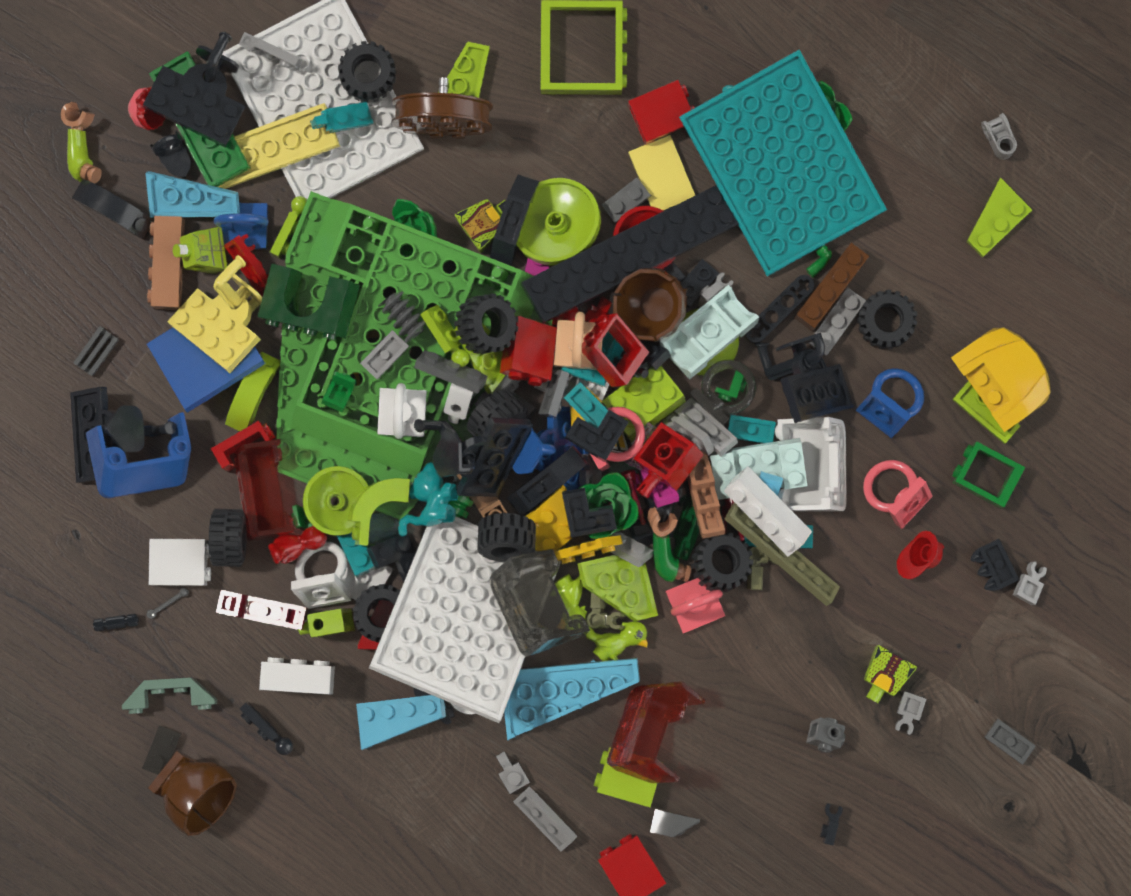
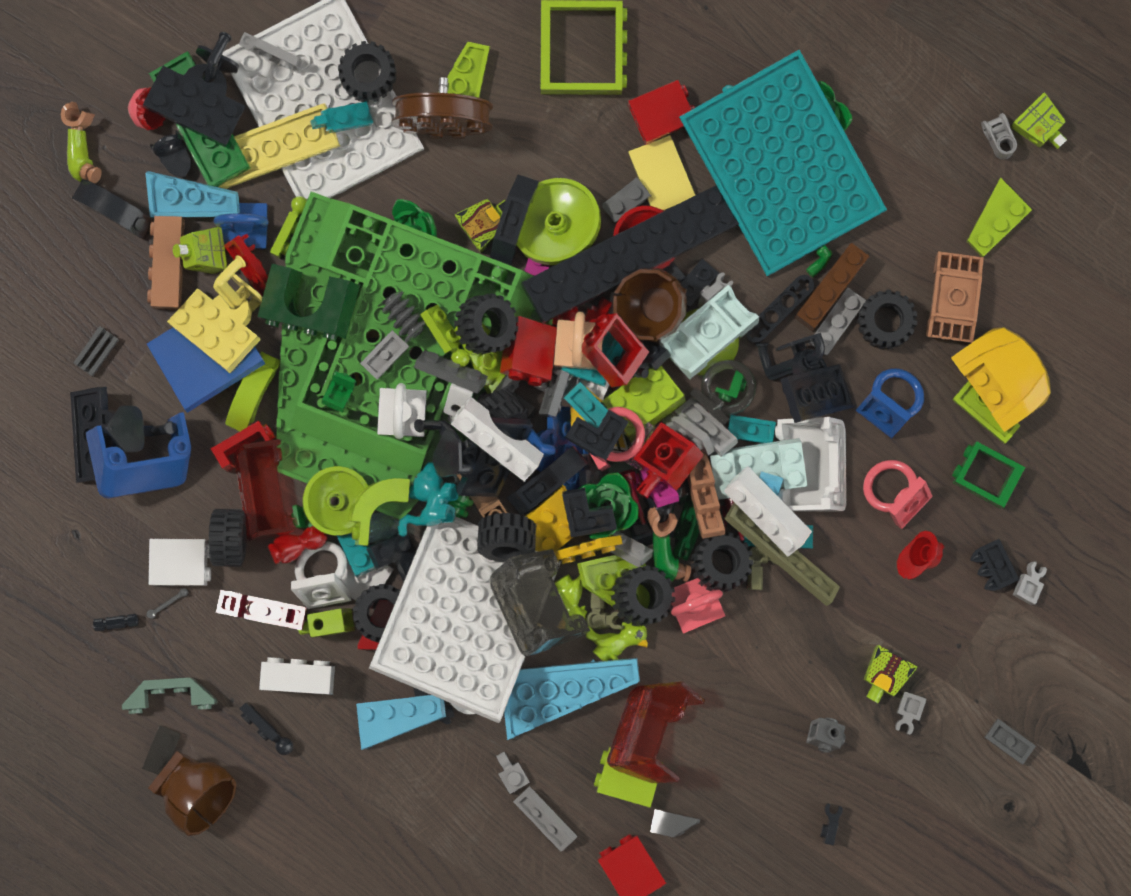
none -> white arch [451,396,544,482]
none -> black tyre [611,566,675,626]
none -> nougat plate [926,251,984,343]
none -> lime torso [1010,93,1067,149]

